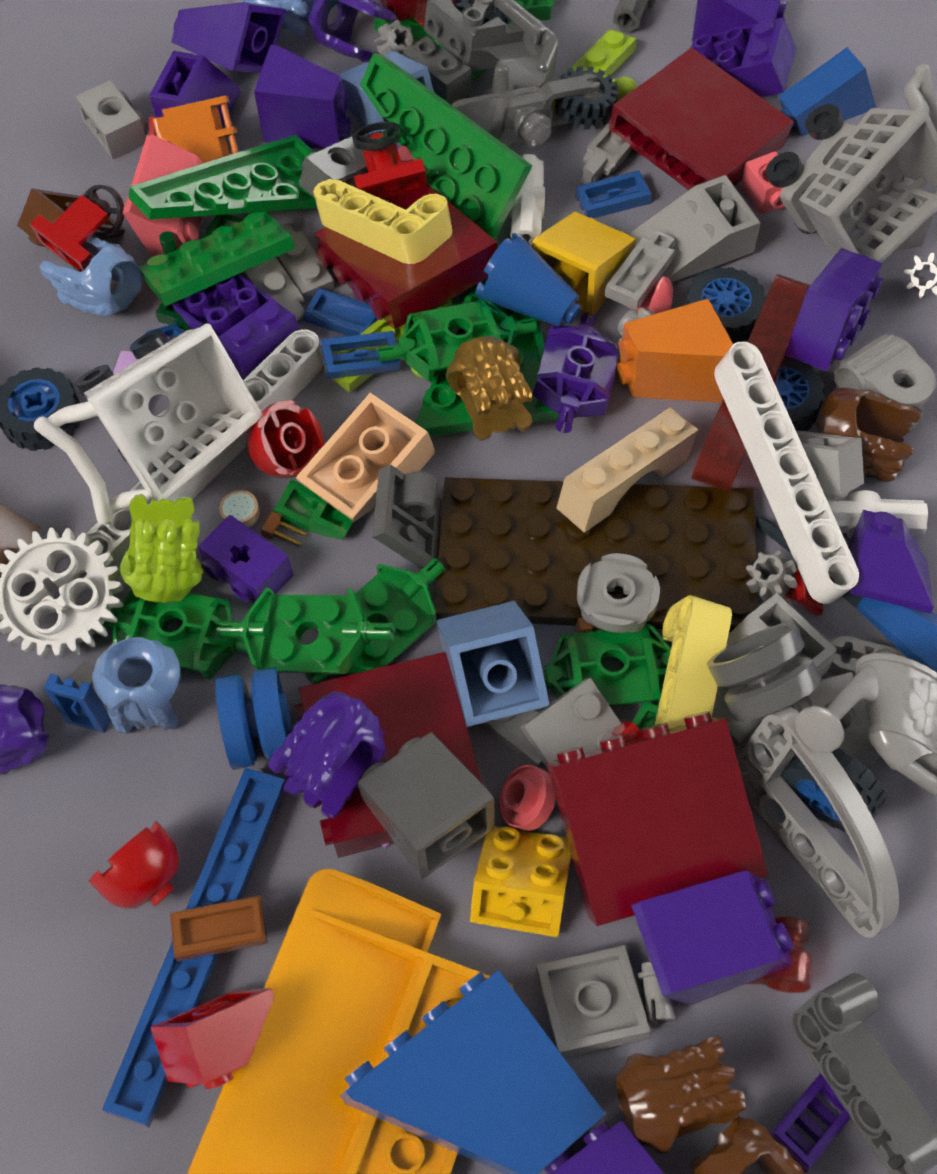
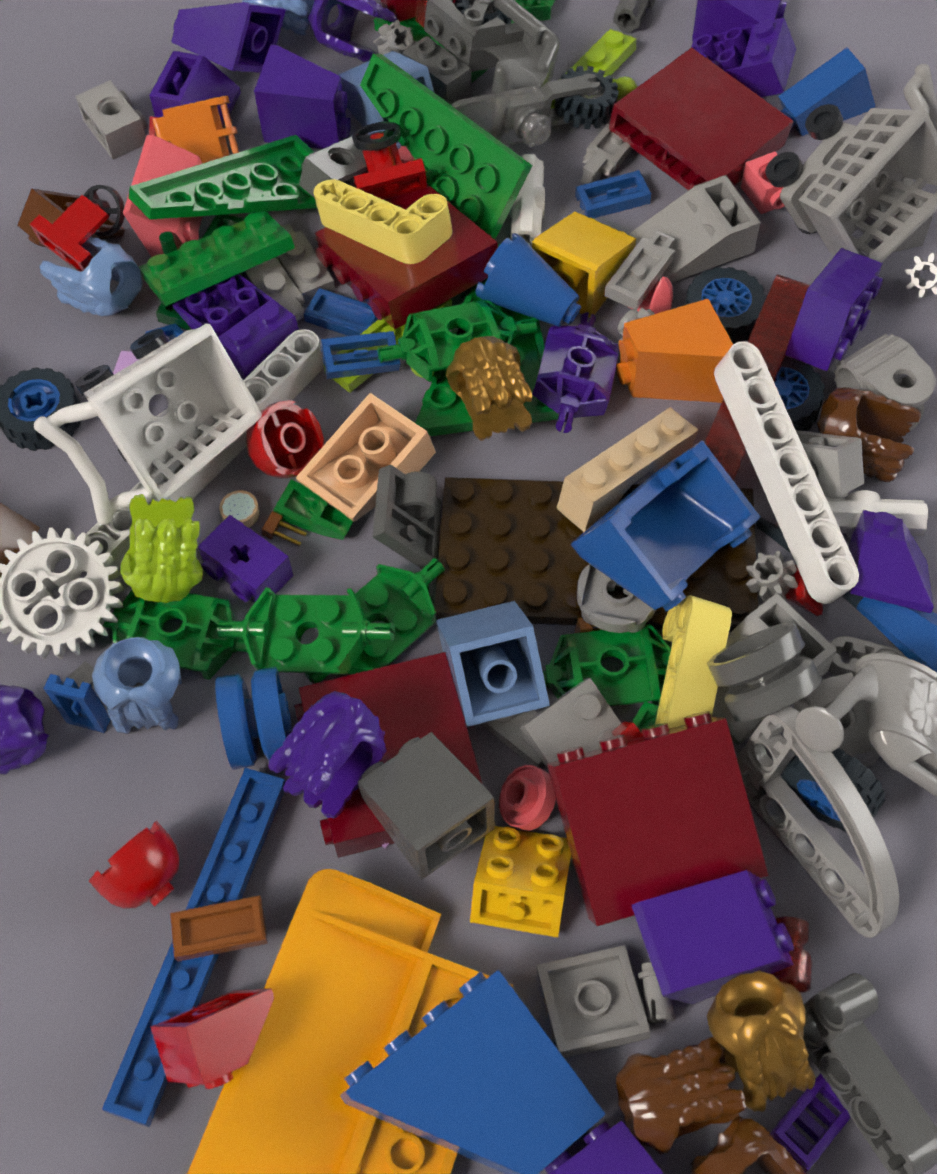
none -> blue windscreen [570,440,760,611]
none -> pearl gold piece [706,970,816,1112]

